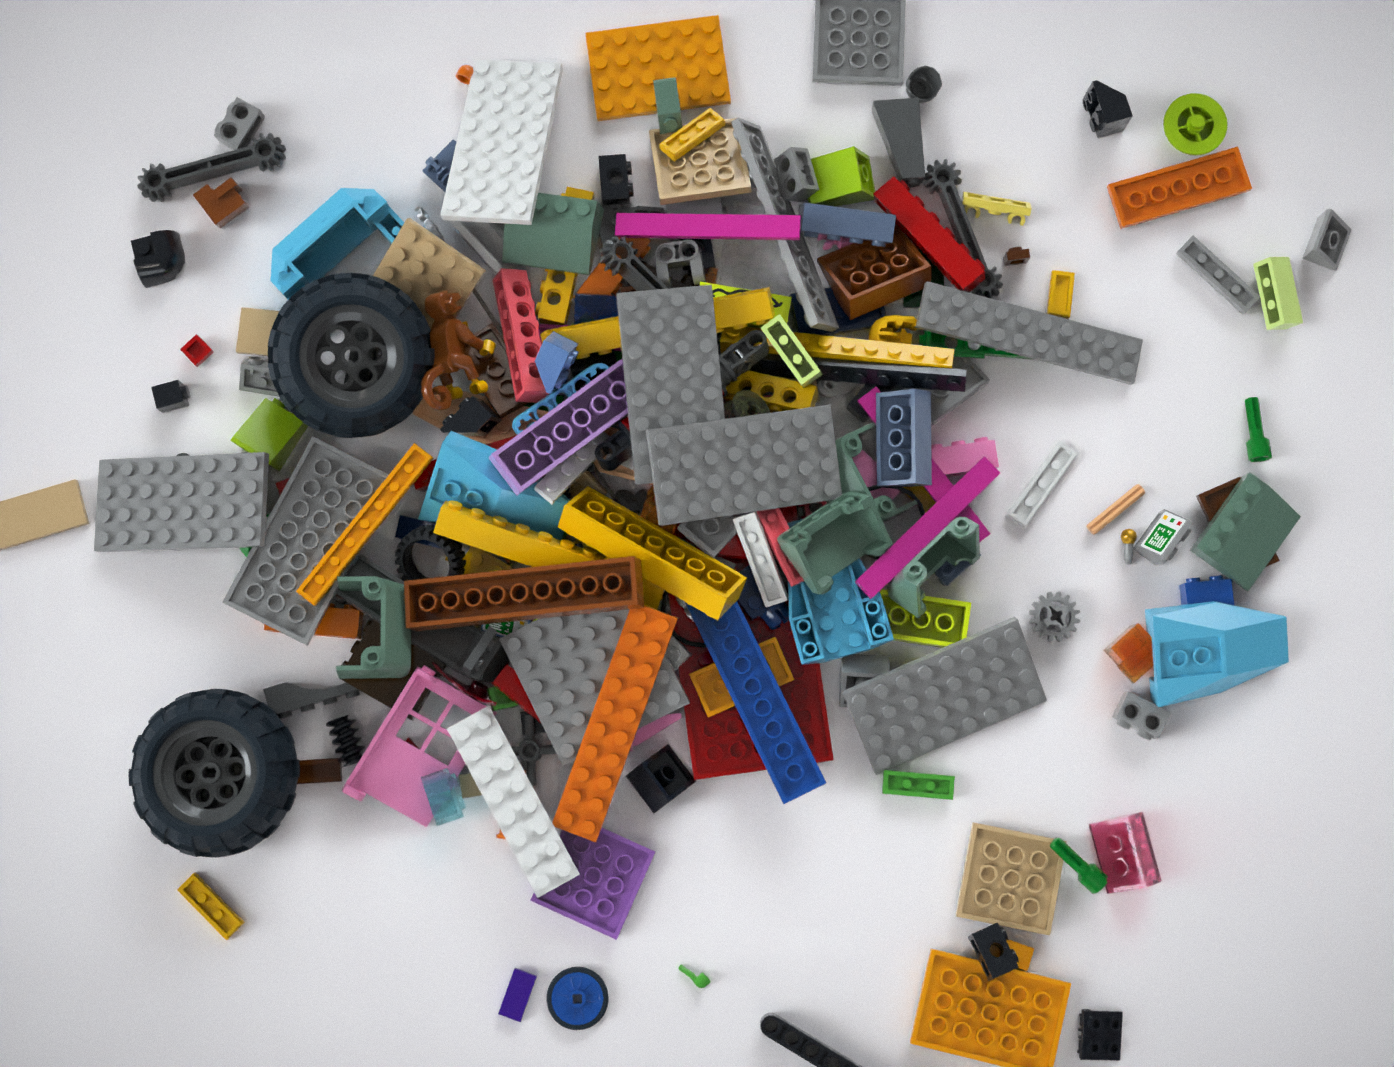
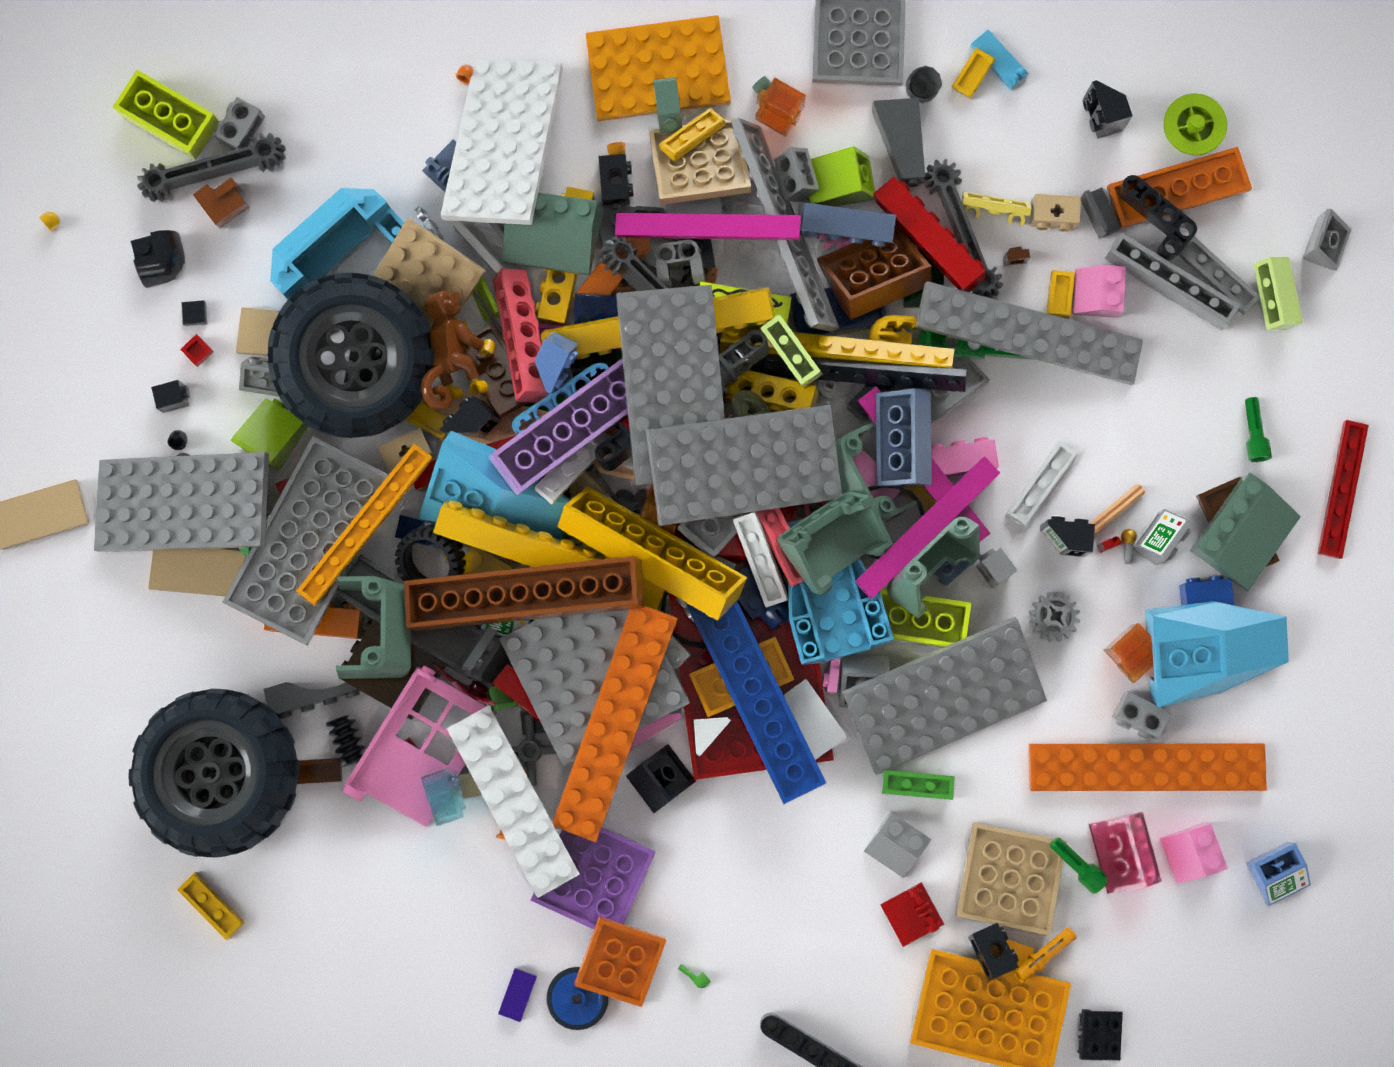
none -> yellow hinge [39,212,59,232]
none -> neon yellow brick [113,70,219,160]
none -> tan tile [148,549,246,596]
none -> black hinge [167,430,188,450]
none -> black tile [181,300,207,326]
none -> tan brick [378,428,434,473]
none -> yellow tile [405,402,448,441]
none -> lime slope [472,276,500,323]
none -> orange plate [574,916,667,1007]
none -> light orange hinge [607,142,626,155]
none -> white slope [694,717,731,757]
none -> sand green hinge [752,76,772,96]
none -> clear orange plate [755,77,806,137]
none -> white tile [784,679,847,760]
none -> bright pink plate [823,658,841,694]
none -> light grey slope [864,812,931,878]
none -> red hinge [880,882,944,947]
none -> yellow tile [952,47,996,99]
none -> medium azure hinge [970,30,1029,90]
none -> light grey brick [976,548,1018,588]
none -> light orange pin [1013,927,1077,983]
none -> orange plate [1029,743,1267,791]
none -> tan brick [1030,194,1081,232]
none -> black slope [1040,516,1095,557]
none -> bright pink slope [1072,265,1126,318]
none -> dark grey panel [1081,187,1121,239]
none -> red tile [1097,536,1122,553]
none -> light grey brick [1104,233,1240,330]
none -> black beam [1118,175,1197,261]
none -> bright pink slope [1160,823,1228,884]
none -> medium blue slope [1246,842,1311,906]
none -> red tile [1317,420,1369,559]

